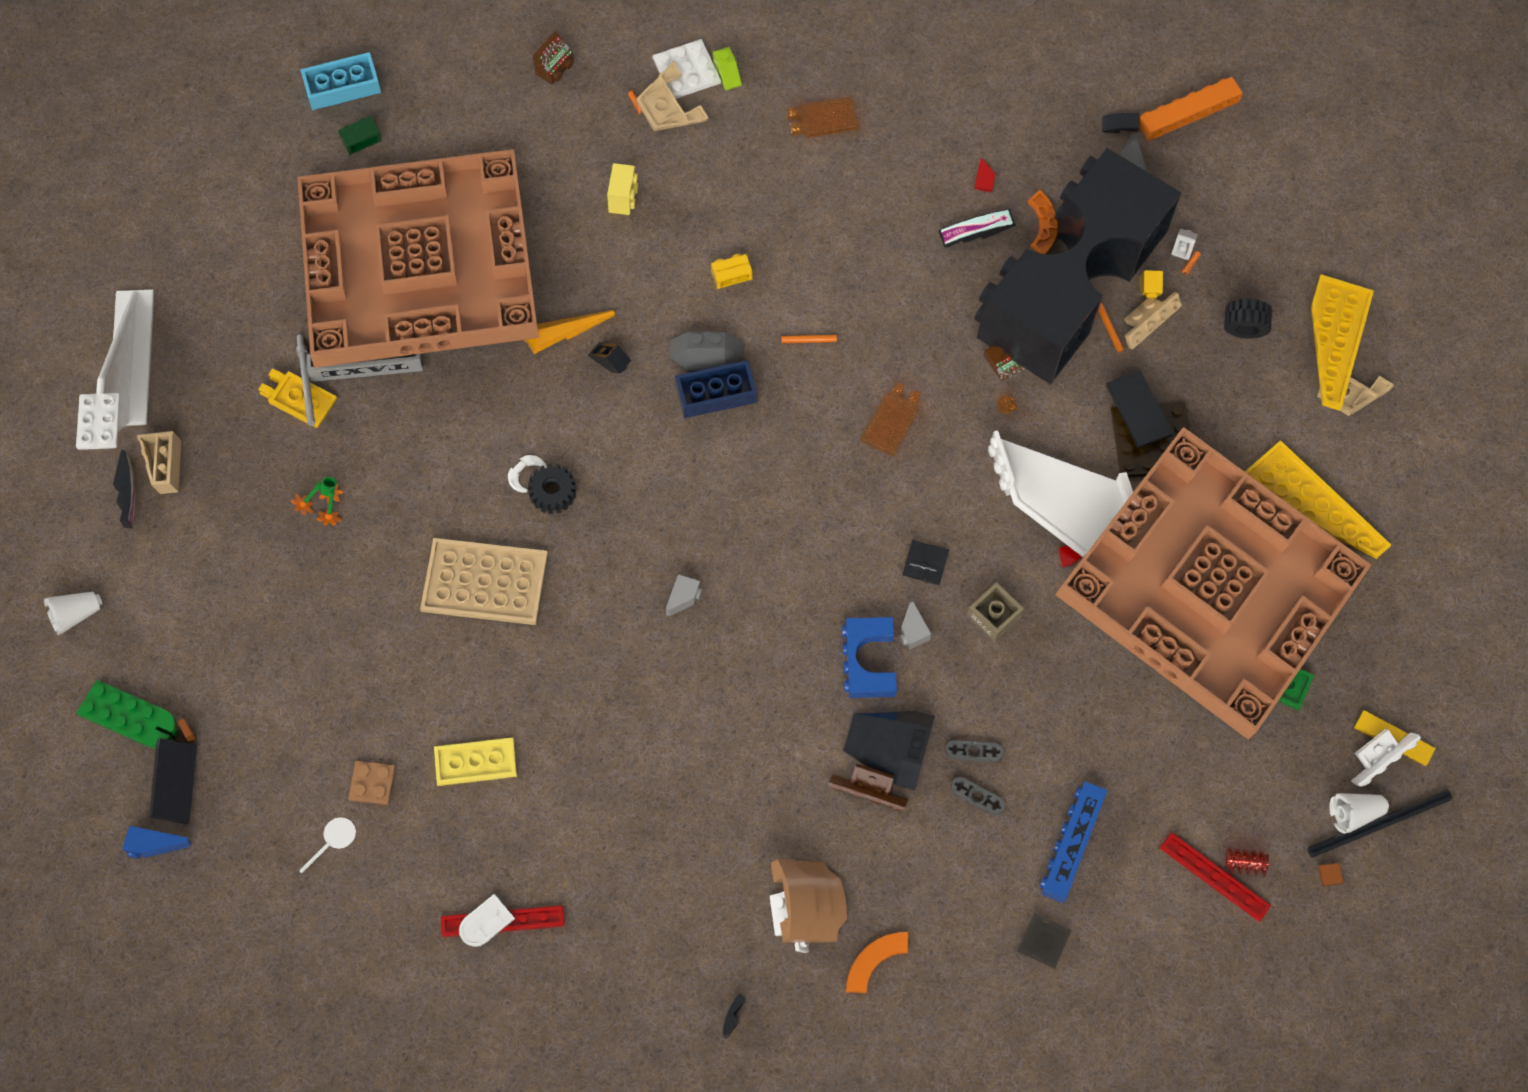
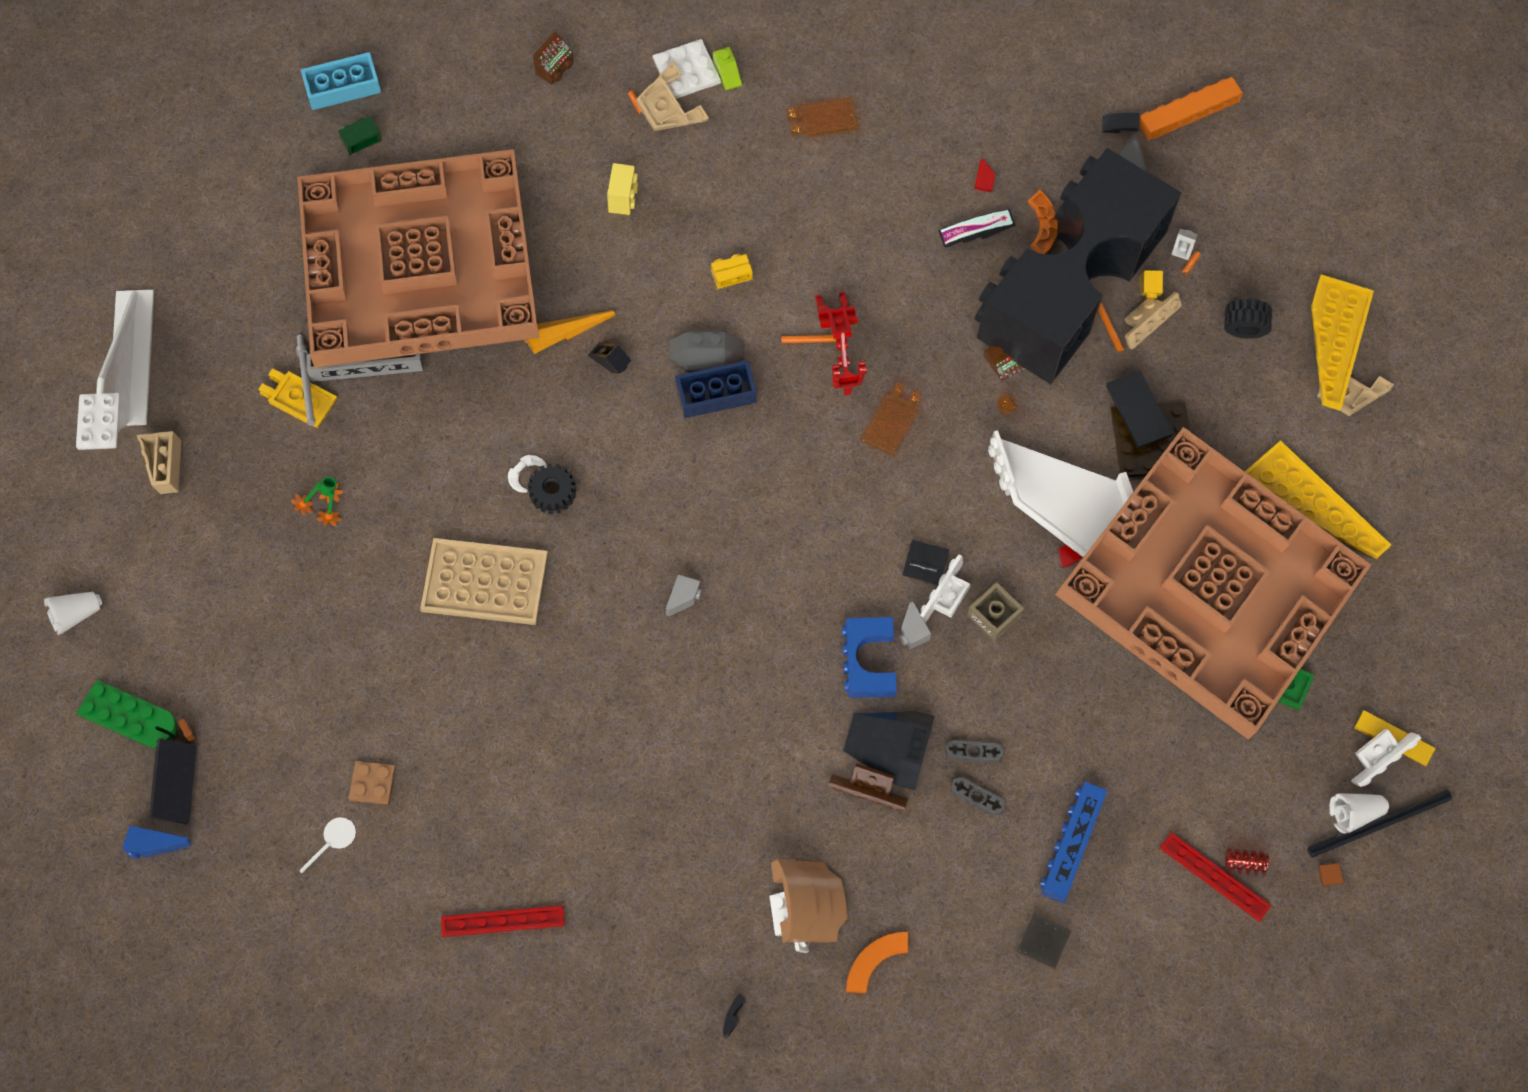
black slope [113,450,135,528] -> none
light yellow tile [434,737,517,786] -> none
white window [459,894,515,947] -> none
none -> red piece [815,291,867,396]
none -> white bracket [920,554,970,624]

